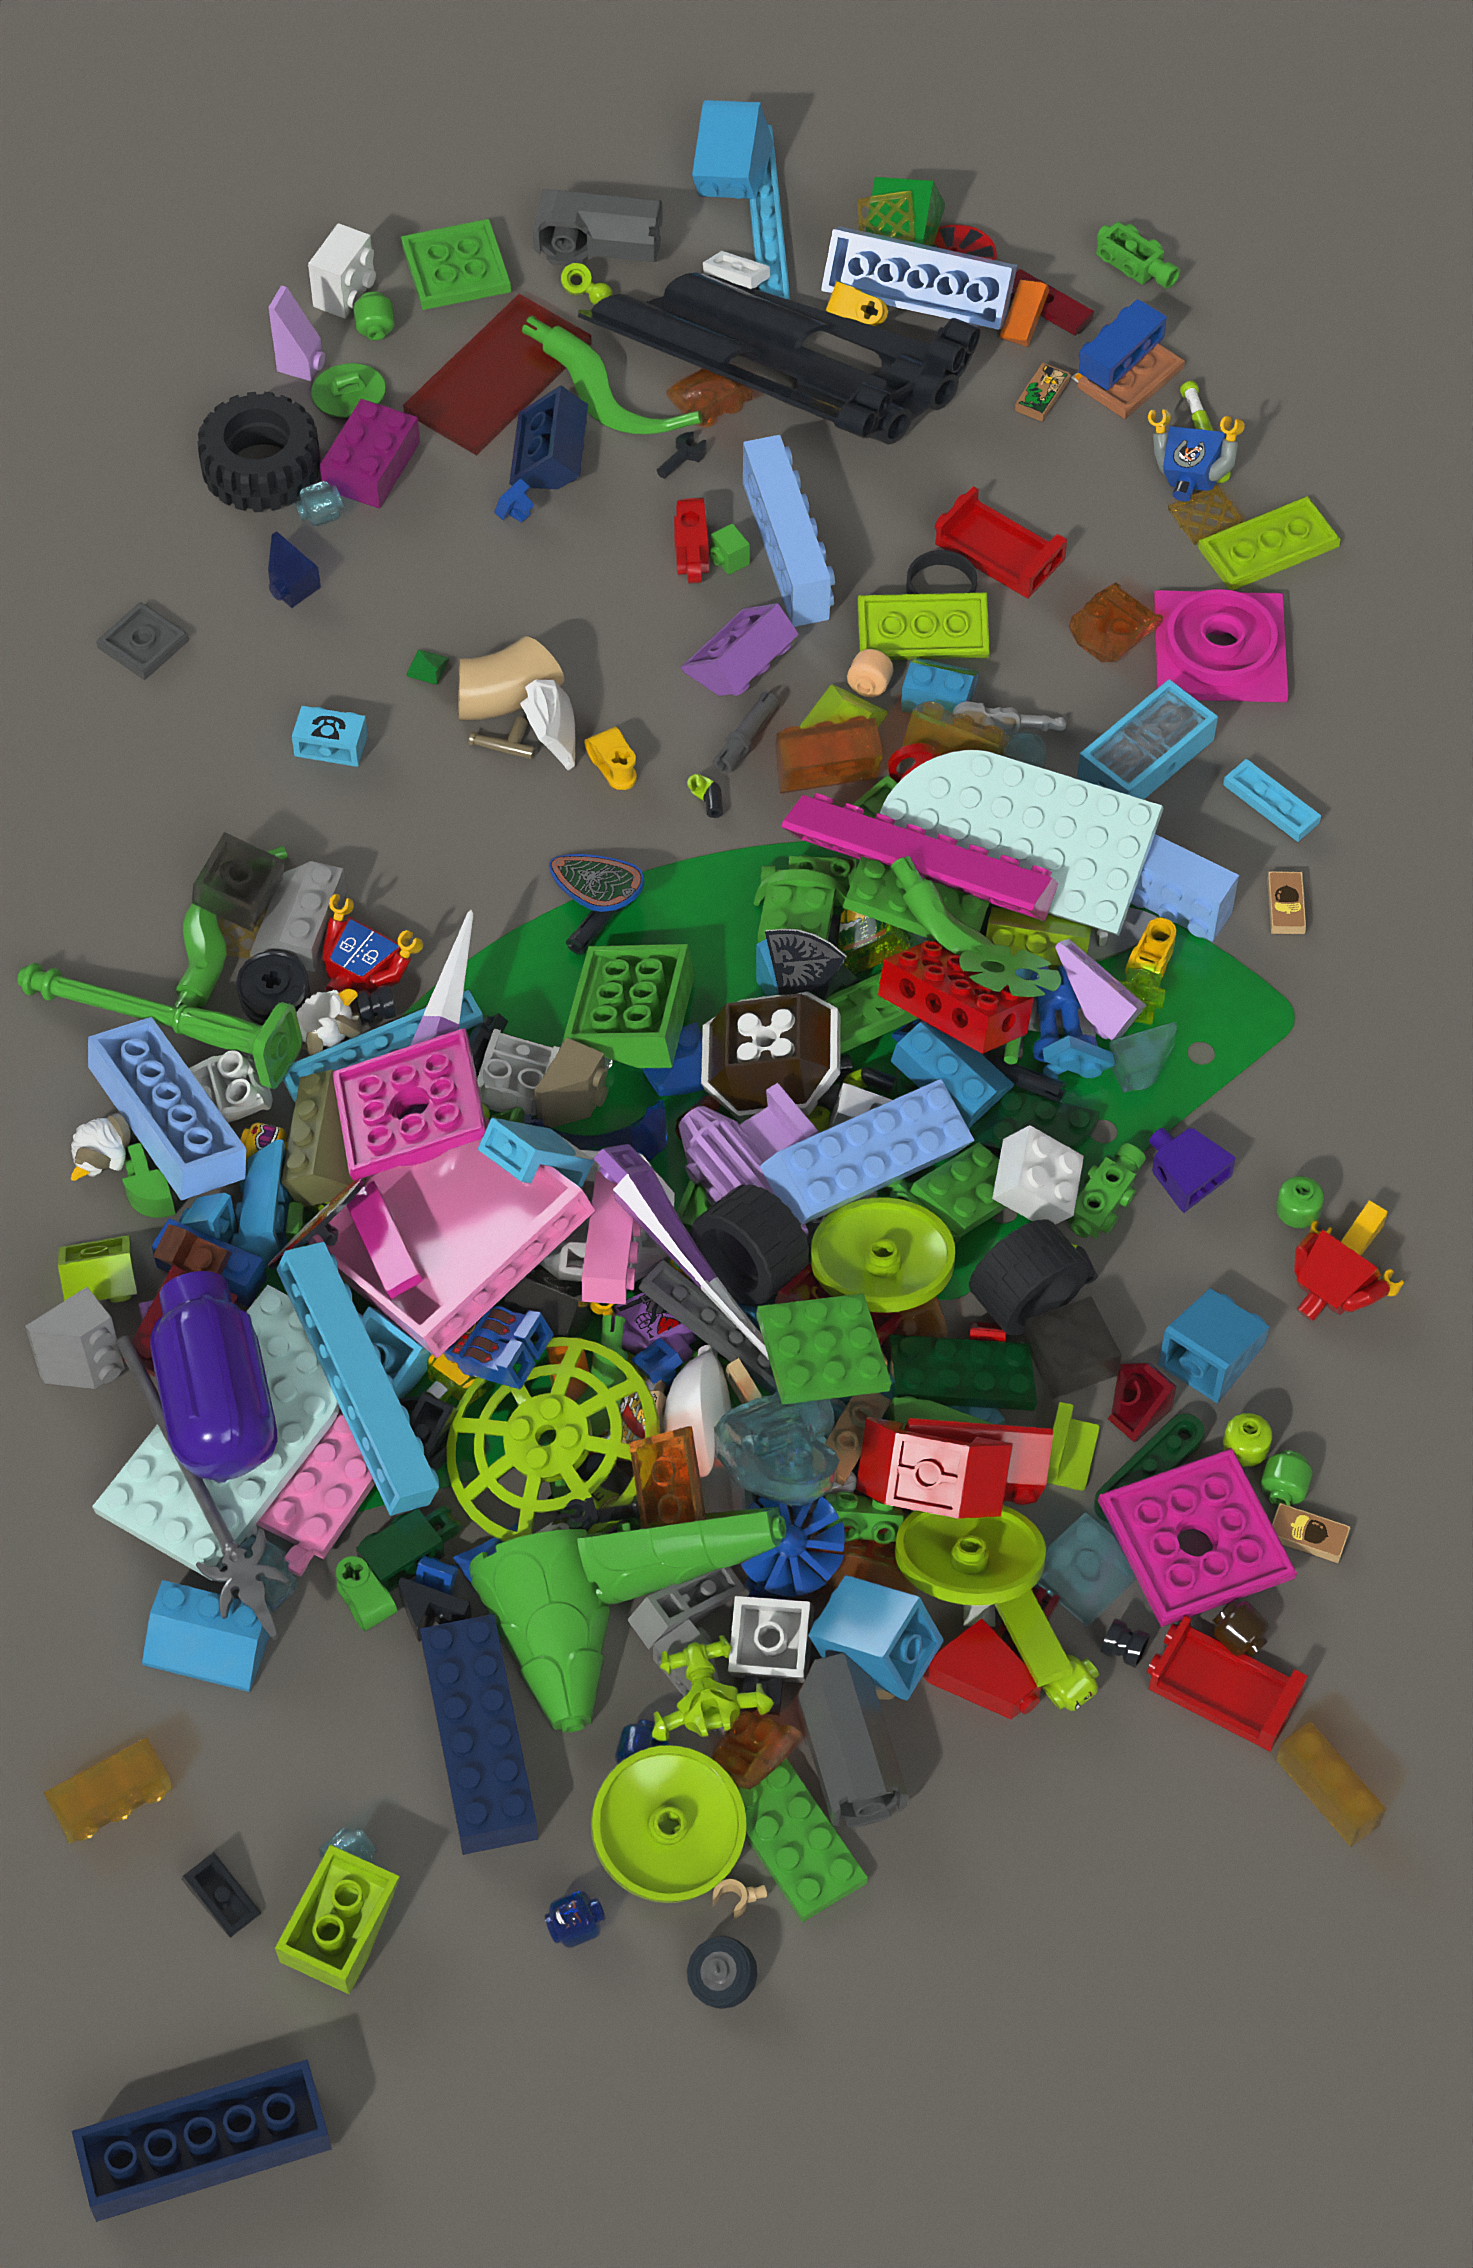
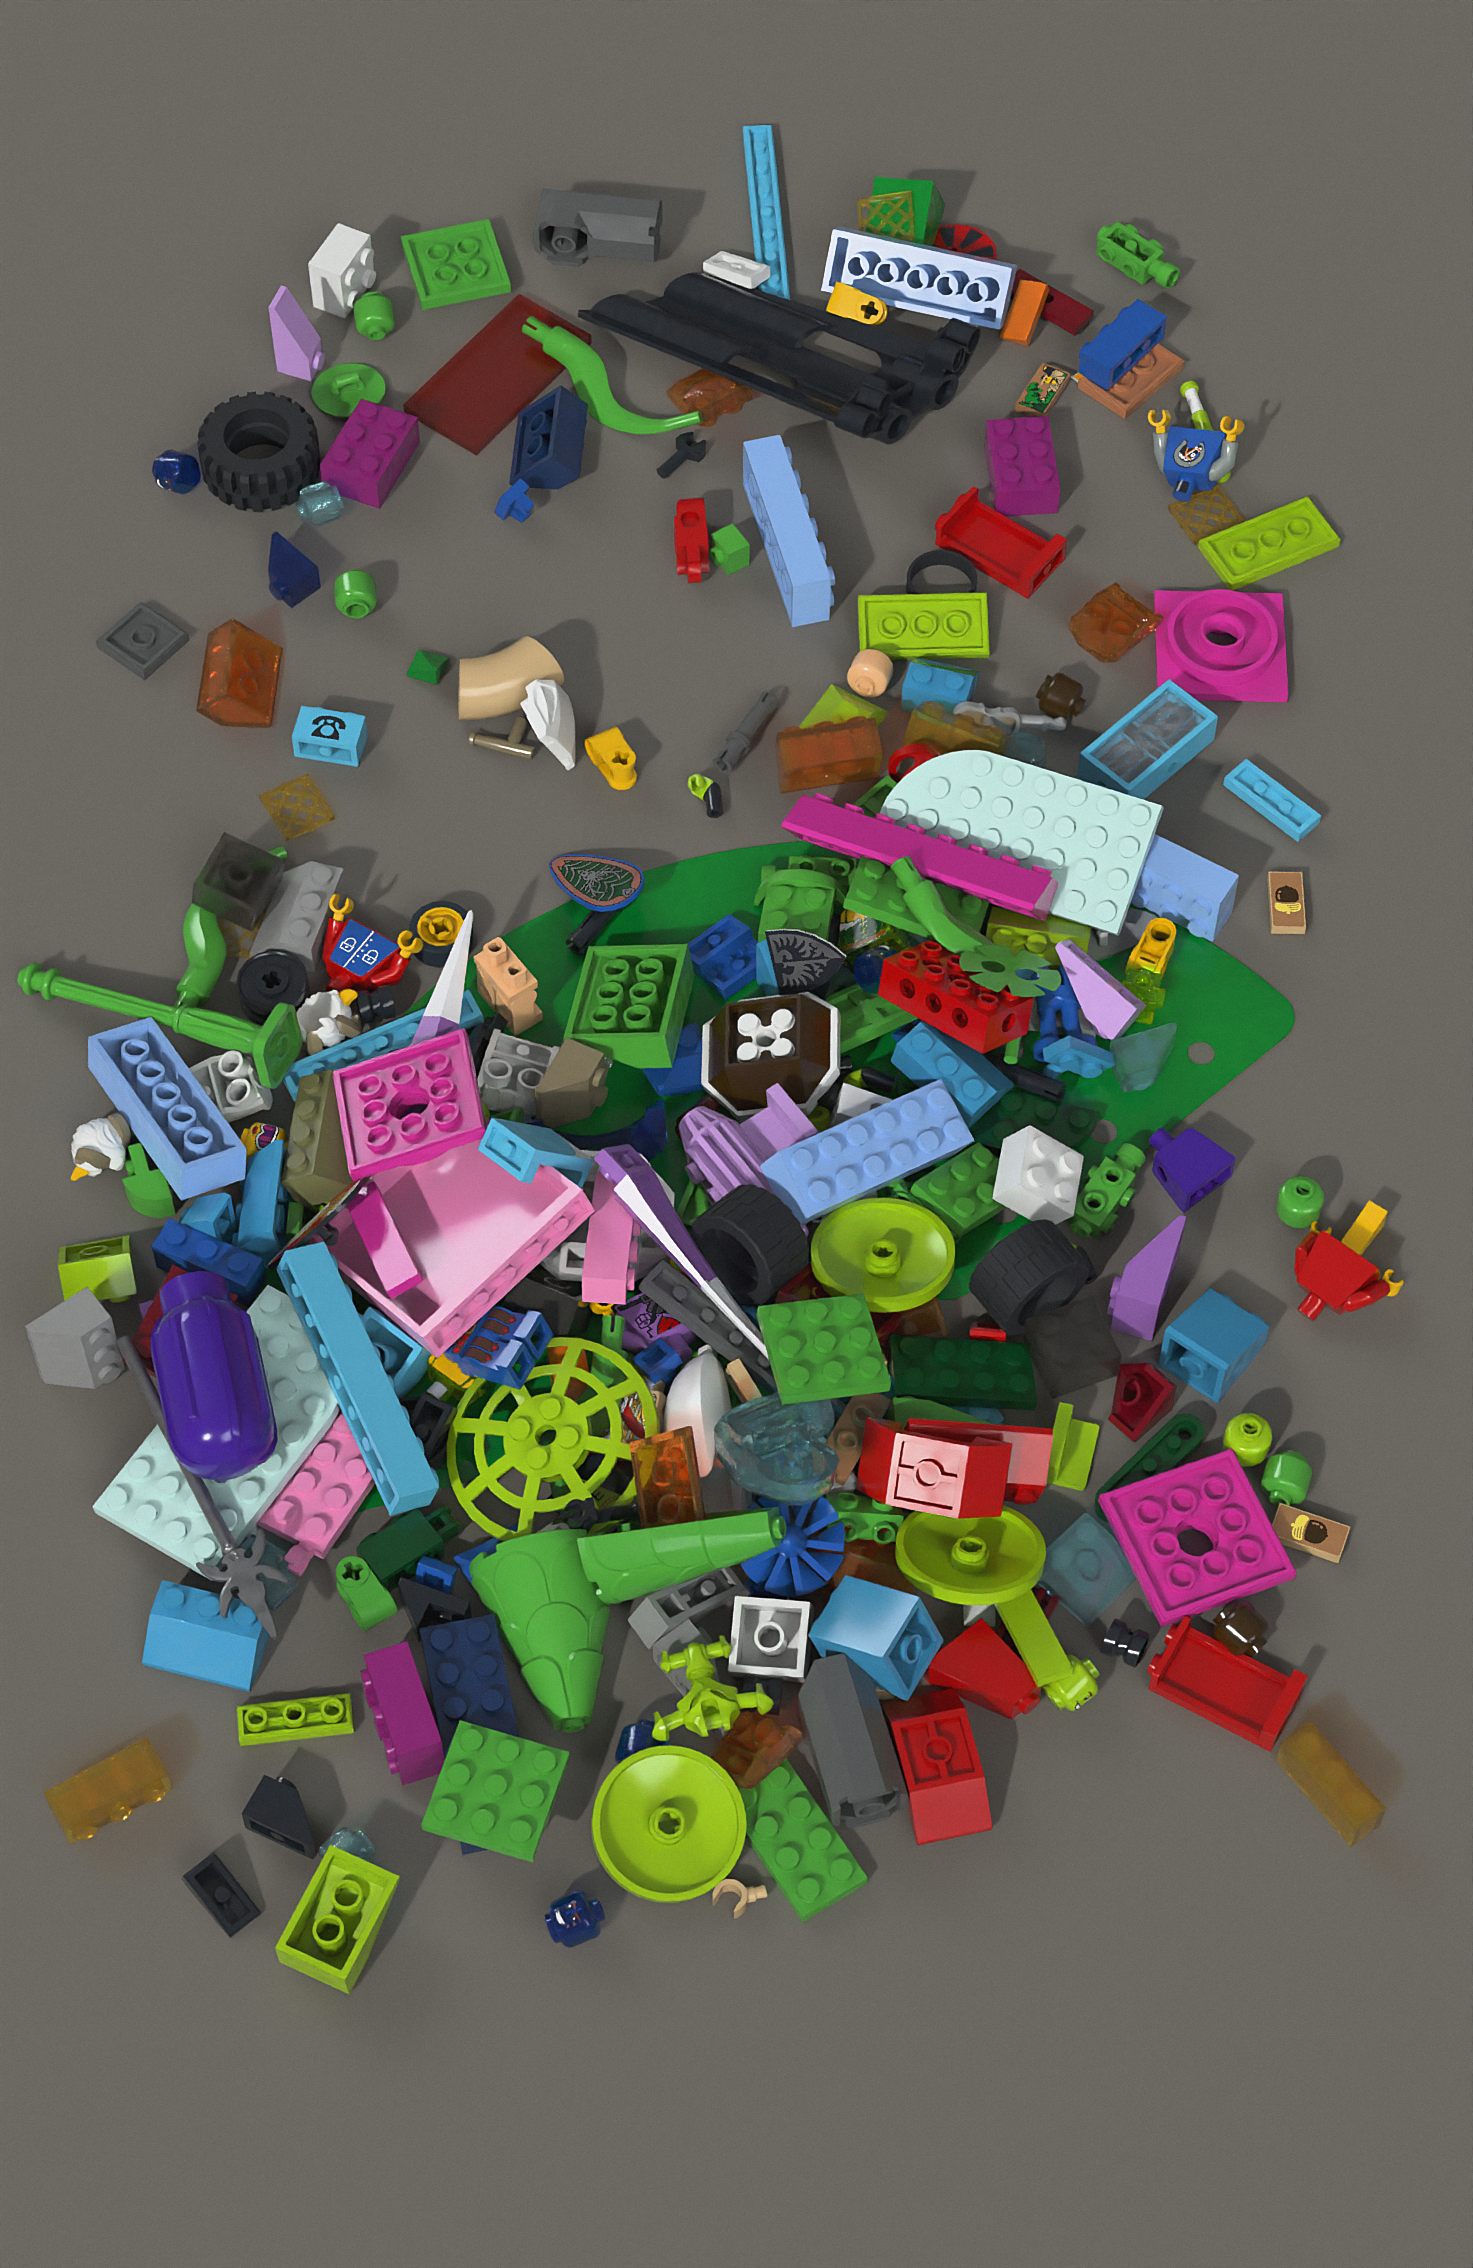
dark blue brick [72,2059,332,2222] -> none
copper slope [153,1224,232,1275] -> none
lime plate [561,263,613,305] -> none
medium lavender slope [680,603,799,696] -> none
black wheel [687,1936,758,2009] -> none
dark azure slope [692,100,774,199] -> none
none -> clear blue head [152,449,201,495]
none -> clear orange slope [196,618,283,728]
none -> lime tile [237,1693,354,1746]
none -> black slope [242,1775,316,1860]
none -> clear yellow window [259,774,335,841]
none -> bright green head [334,569,377,619]
none -> magenta brick [360,1641,445,1786]
none -> wheel [409,901,474,968]
none -> bright green plate [421,1720,570,1863]
none -> light nougat hips [474,937,543,1036]
none -> blue slope [688,914,758,1000]
none -> clear blue head [853,944,899,994]
none -> red slope [880,1688,992,1846]
none -> magenta brick [984,416,1060,516]
none -> dark brown head [1035,672,1086,720]
none -> medium lavender slope [1107,1215,1186,1341]

